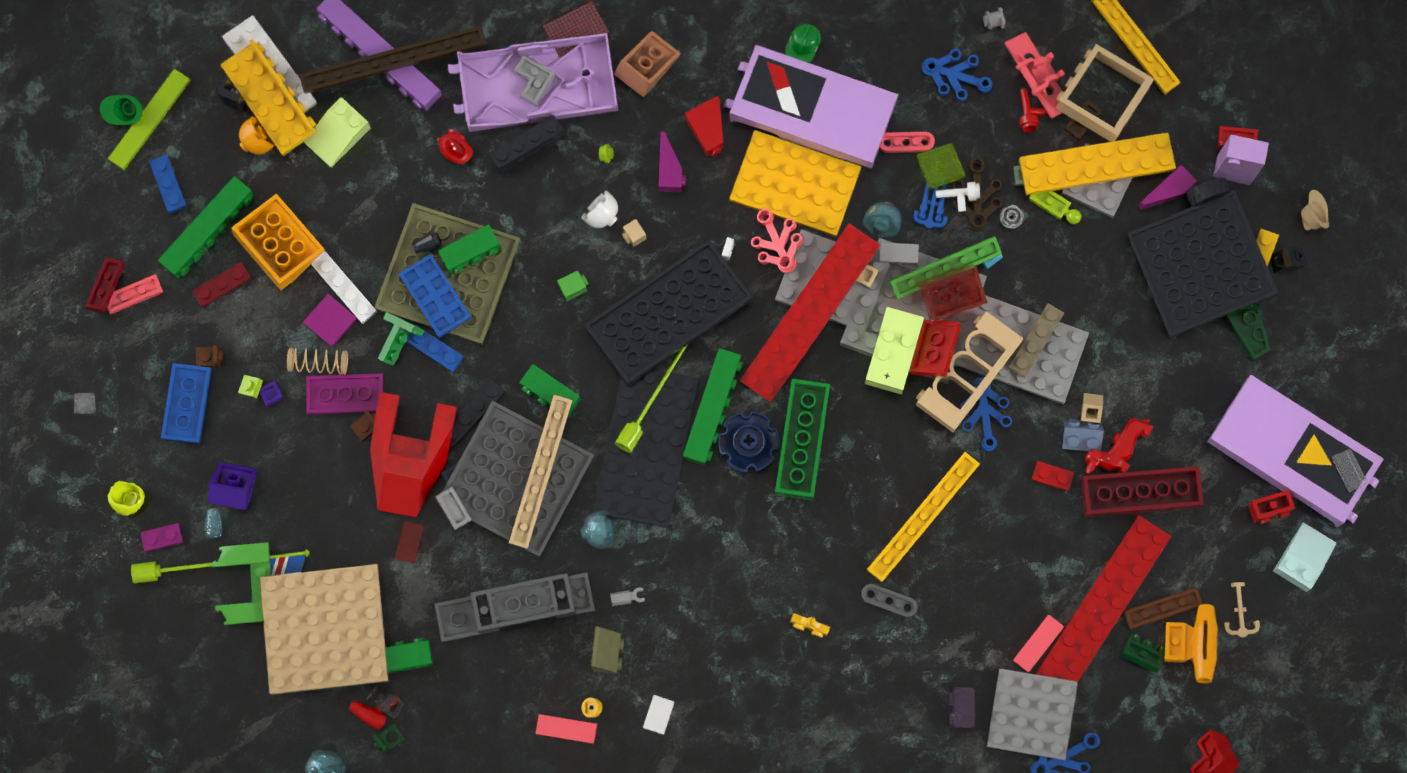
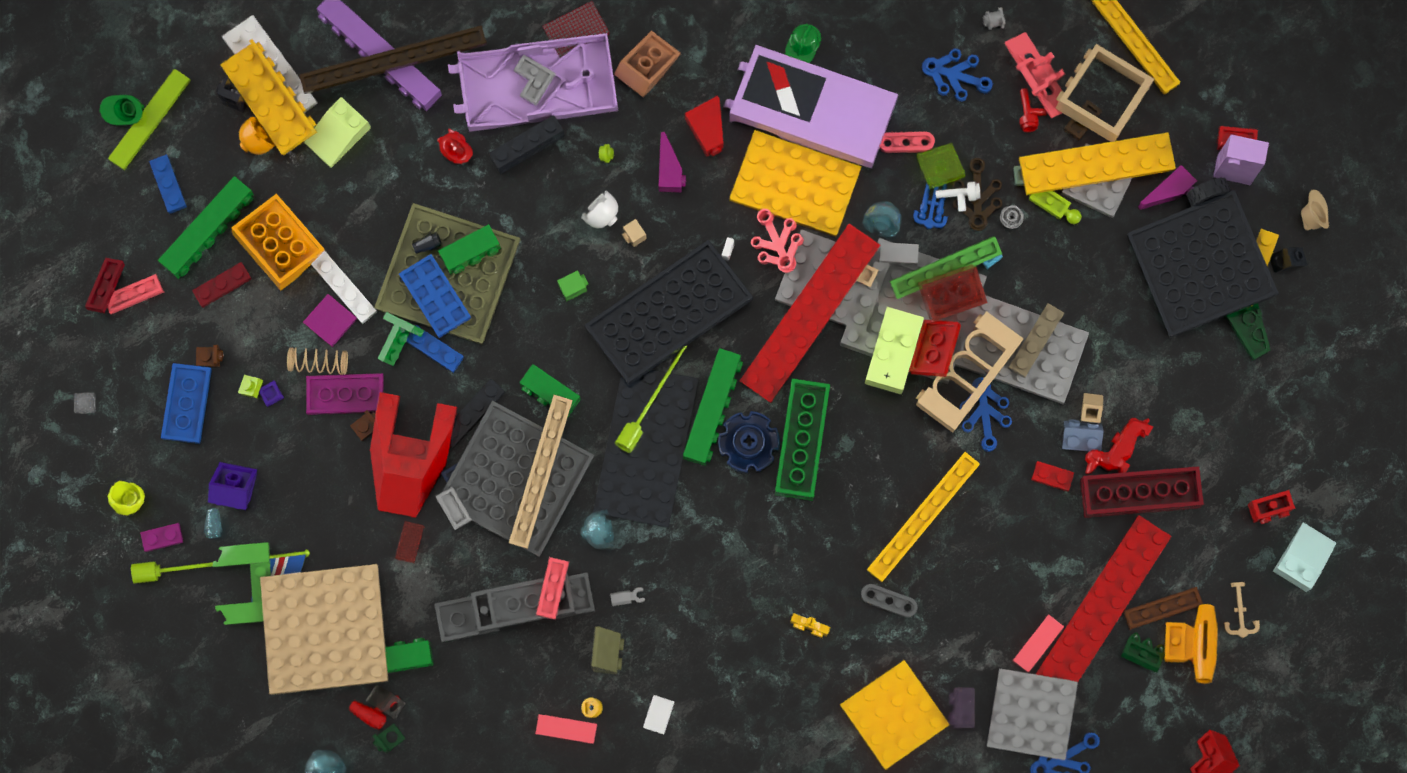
lavender piece [1207,375,1383,527] -> none
clear tile [1331,449,1368,492] -> none
none -> coral tile [536,558,569,620]
none -> yellow plate [840,660,950,770]

